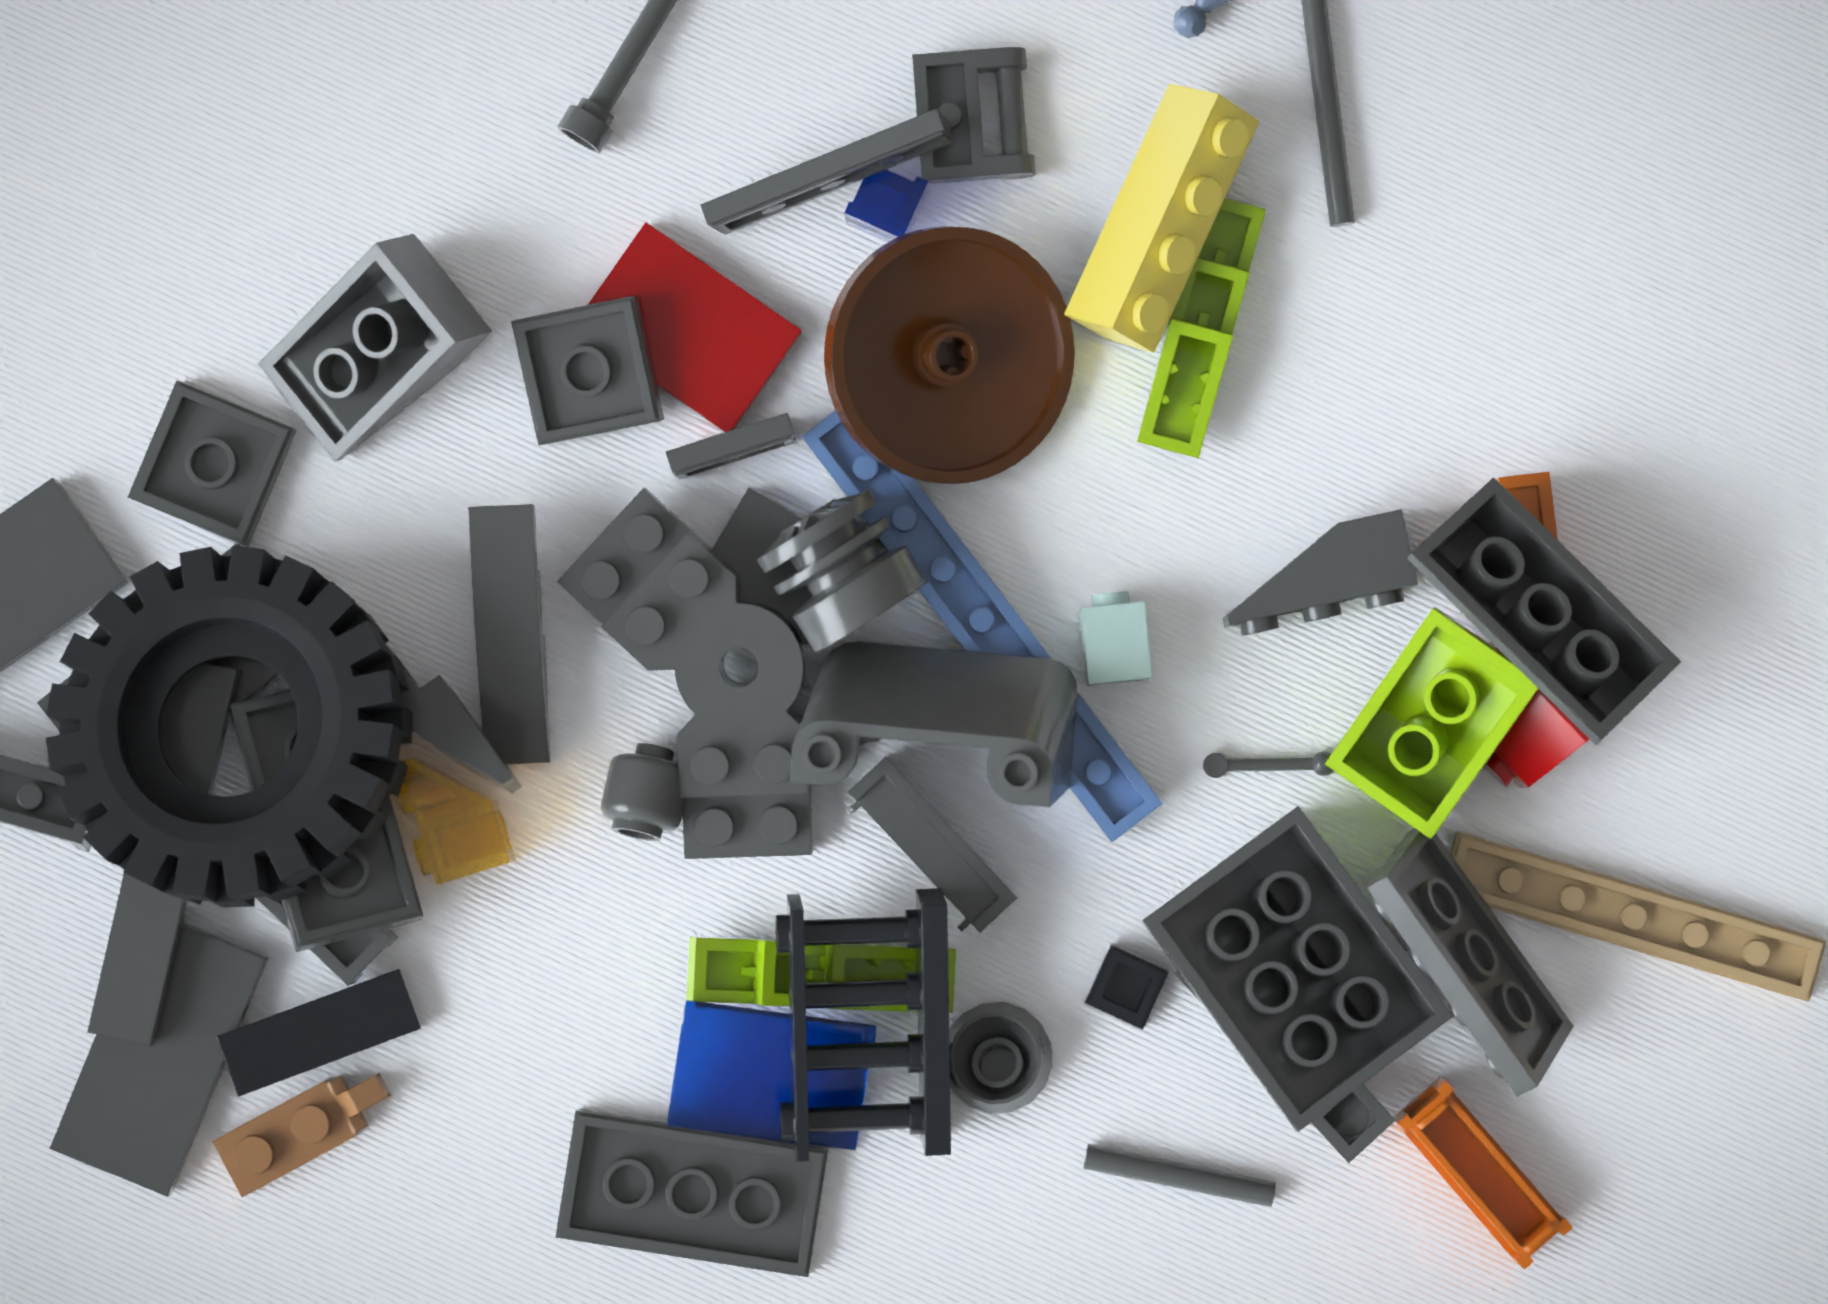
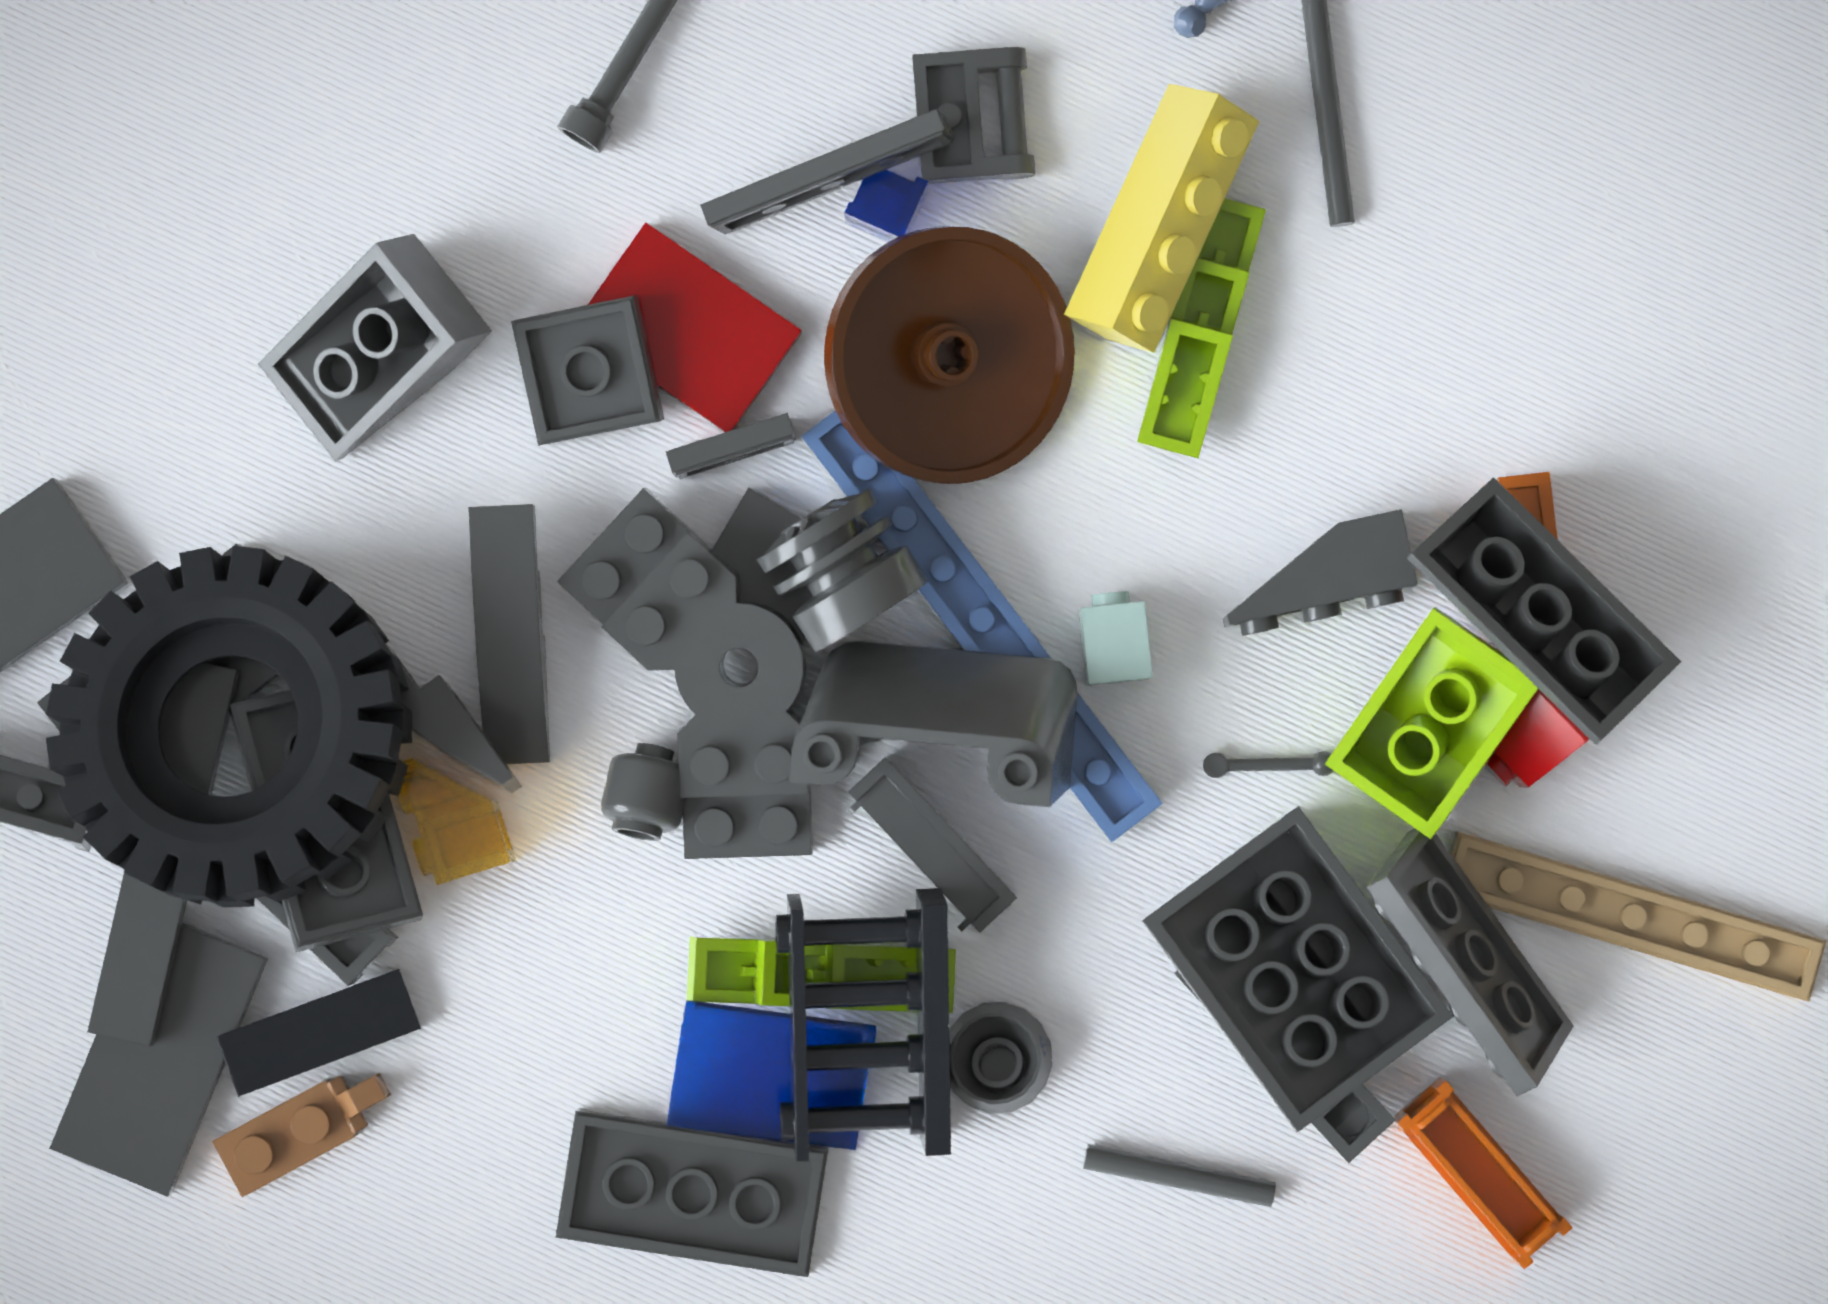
dark grey tile [127,380,297,547] -> none
black tile [1084,944,1169,1030] -> none

